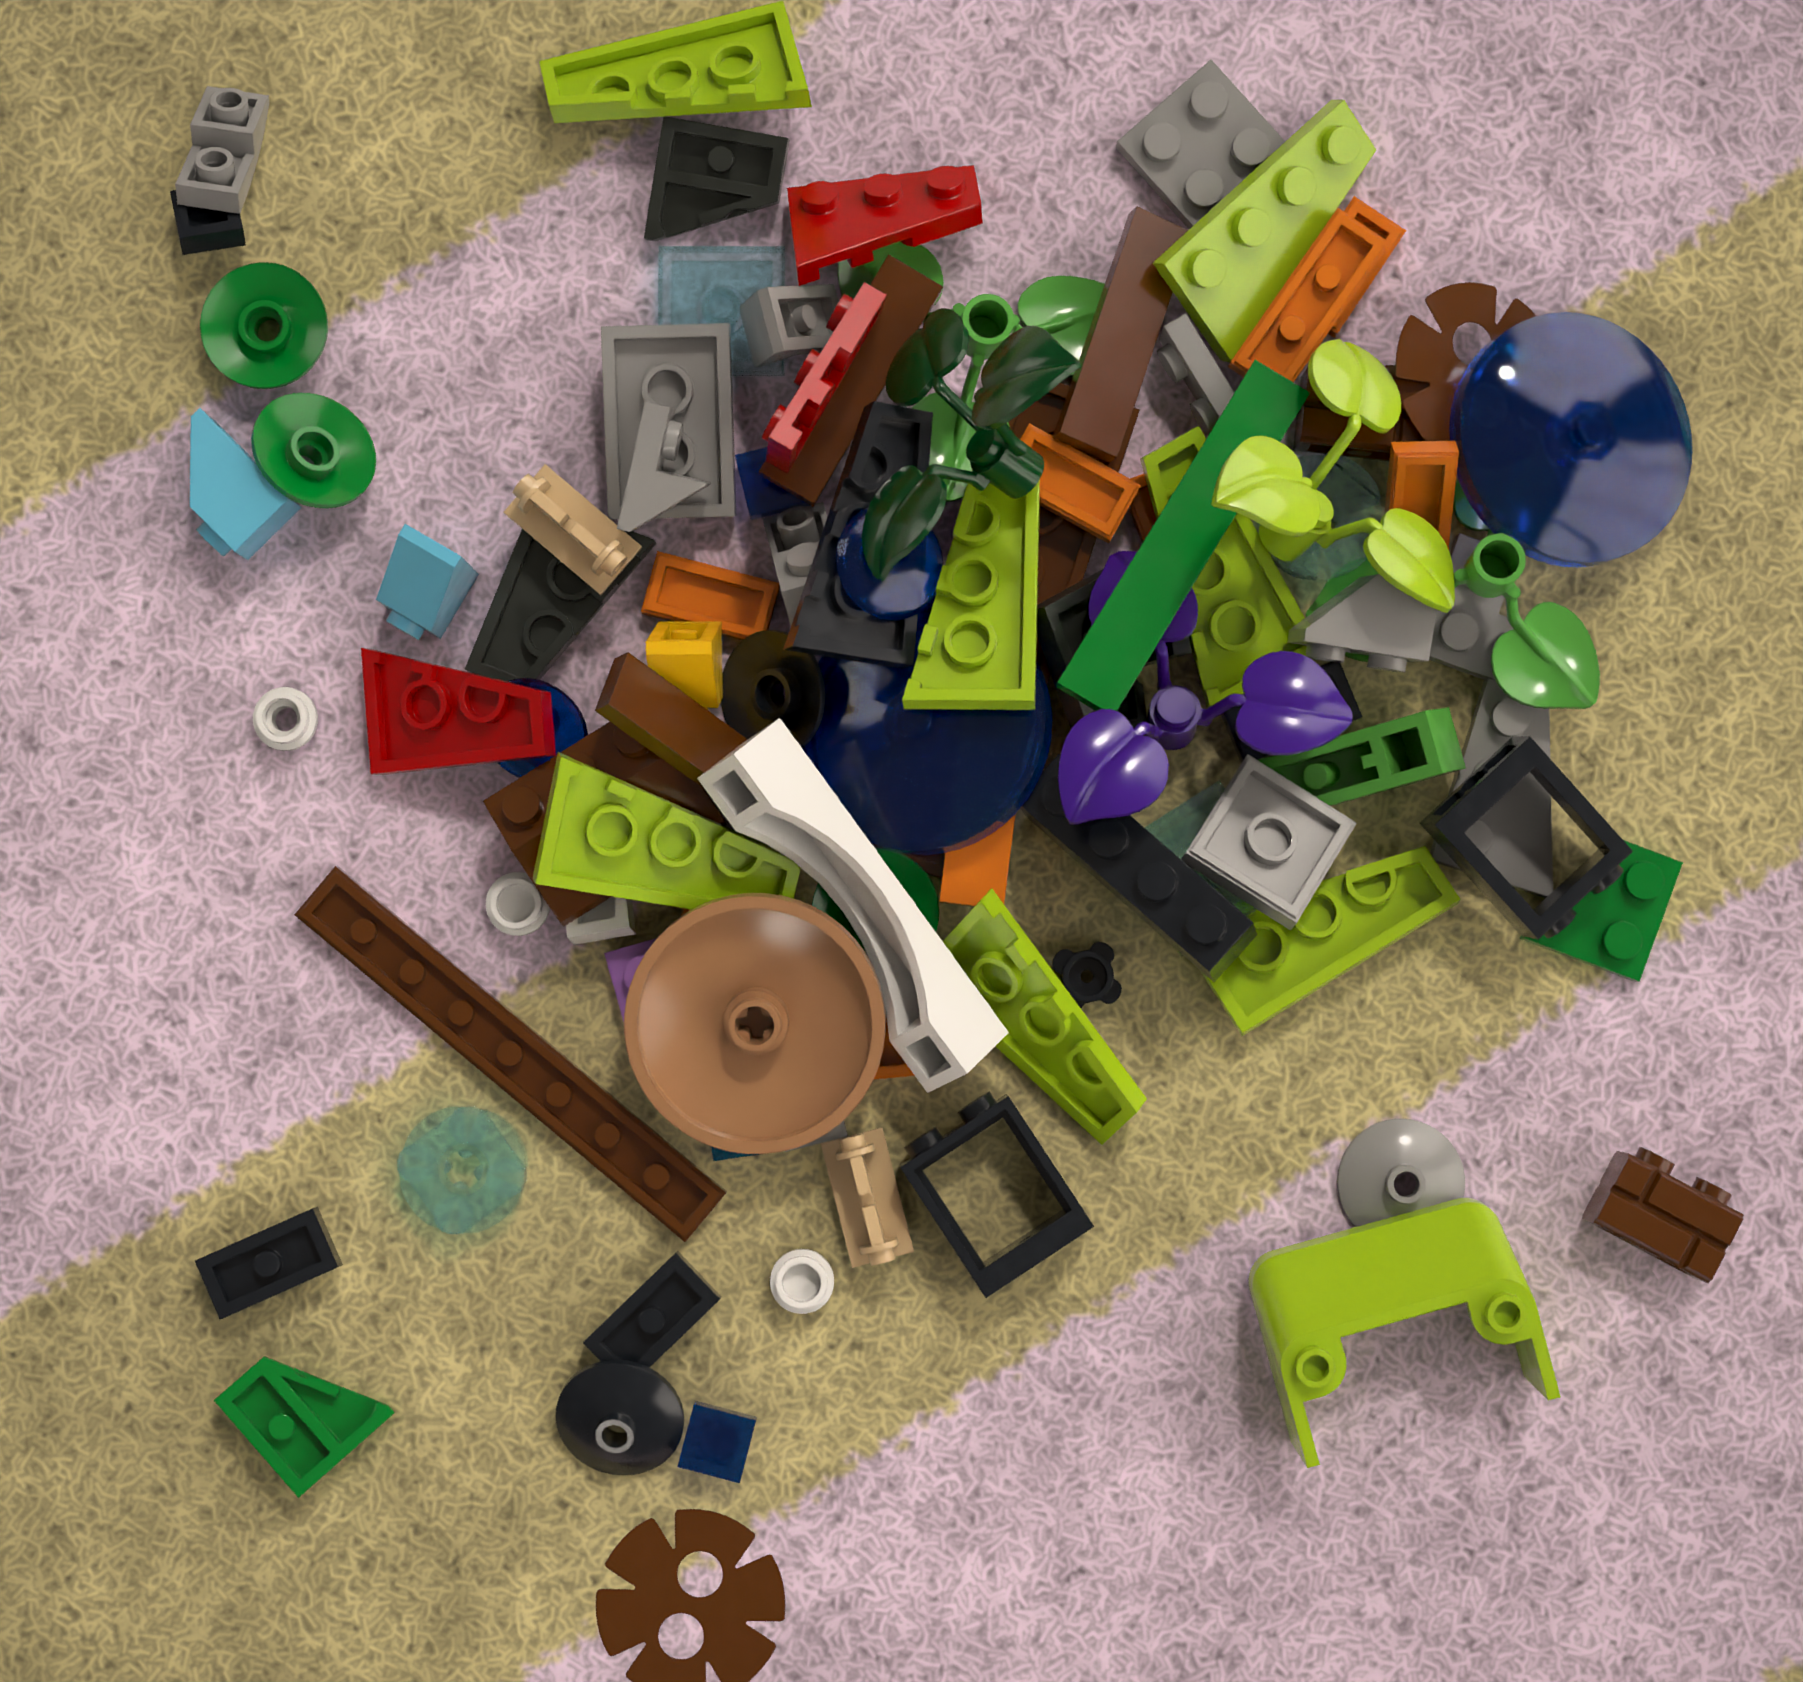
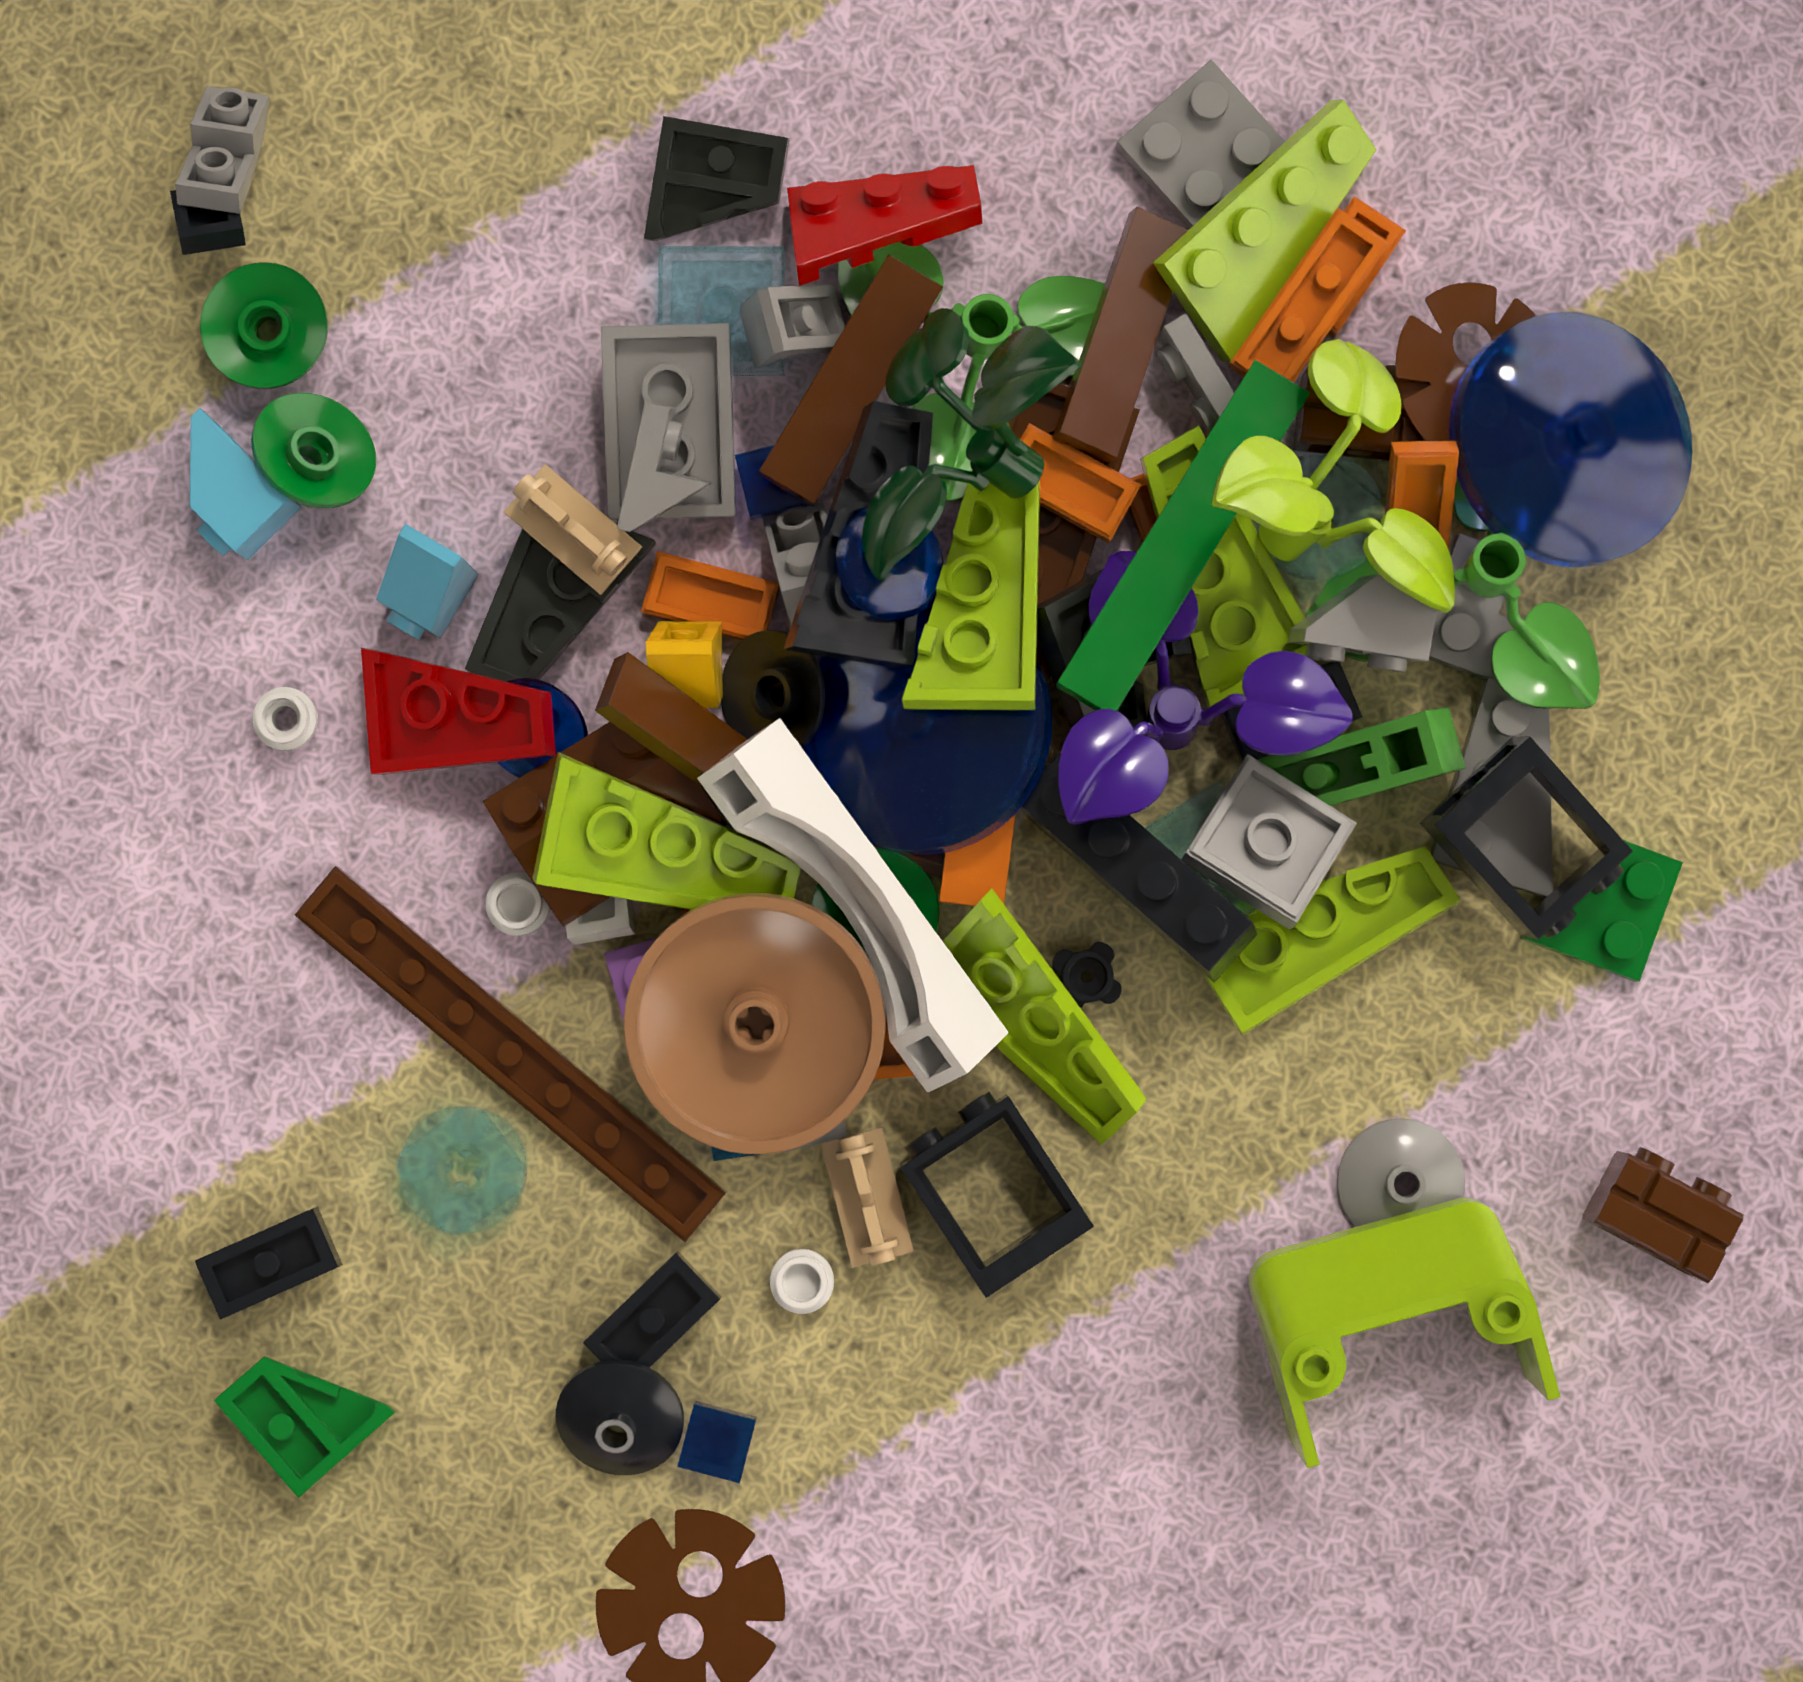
lime wing [539,1,812,123] -> none
wing [762,282,887,474] -> none

